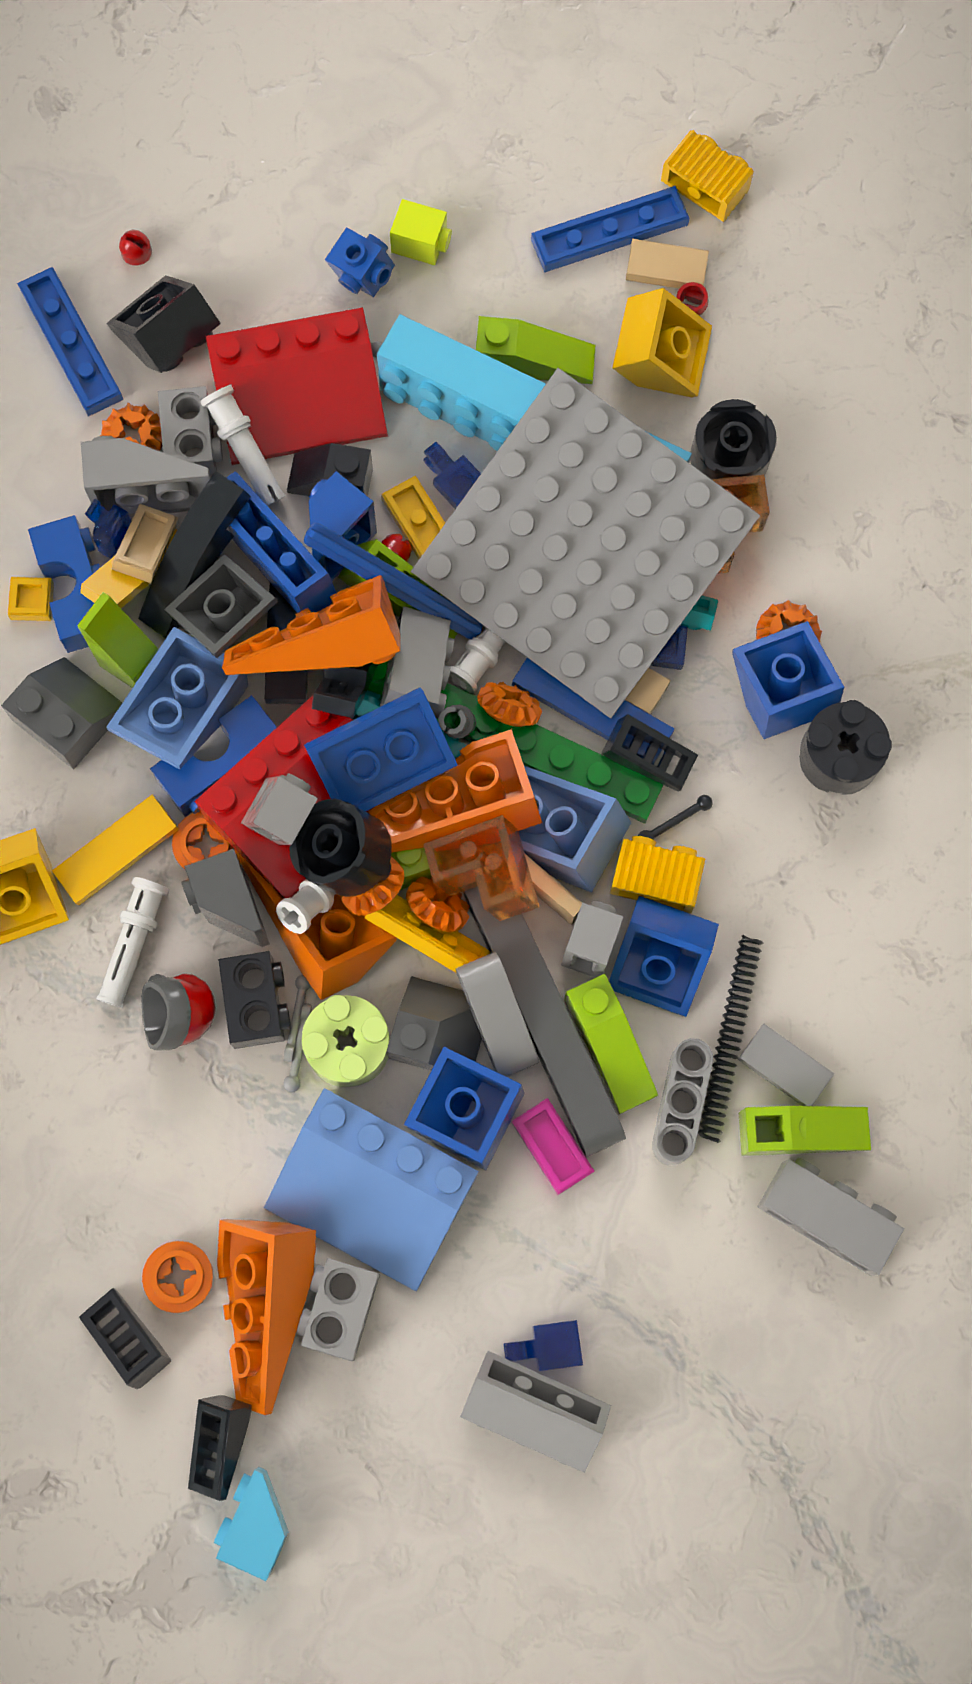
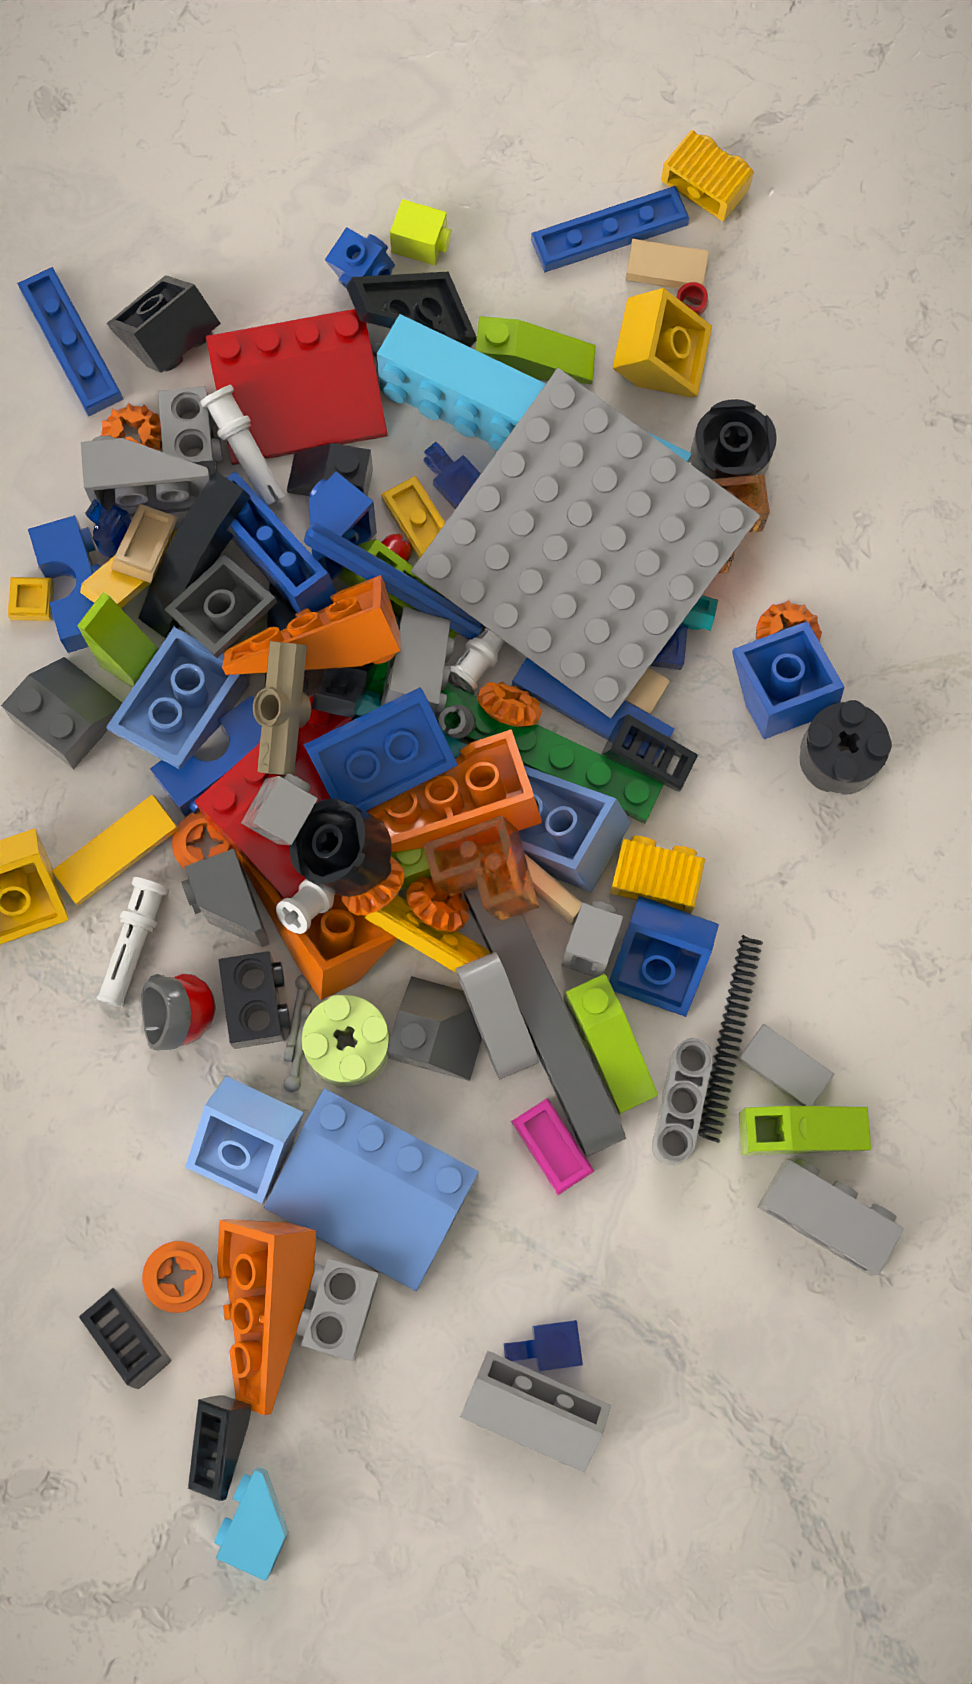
red hinge [119,229,152,266] -> none
blue slope [404,1047,525,1171] -> none
black hinge [638,795,713,840] -> none
none -> light blue slope [185,1076,304,1204]
none -> dark tan piece [253,641,311,775]
none -> black wing [346,271,477,347]

